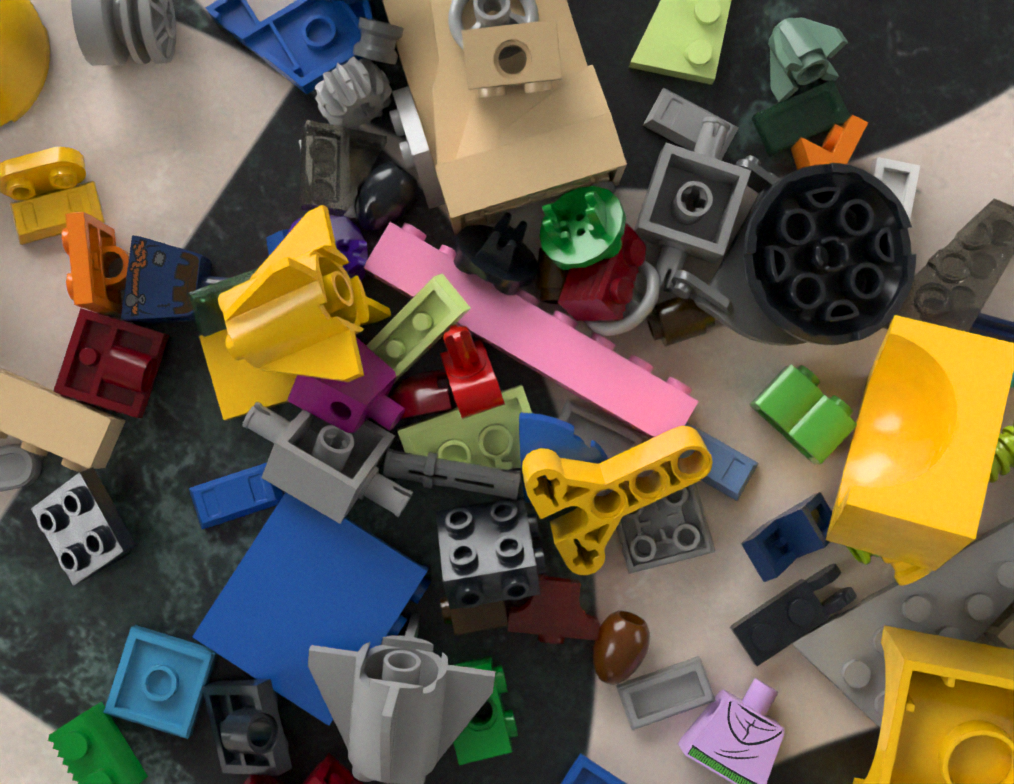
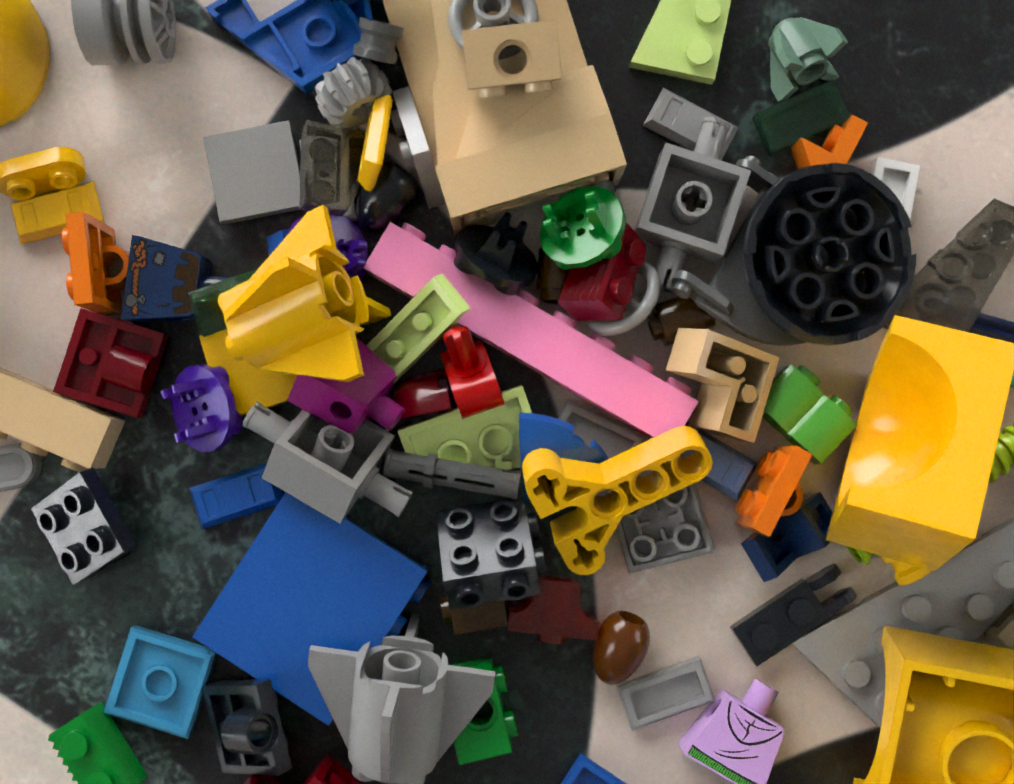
none -> dark purple plate [161,364,242,453]
none -> light grey tile [203,120,308,225]
none -> yellow tile [357,95,393,192]
none -> tan brick [666,328,780,443]
none -> orange plate [735,446,813,537]

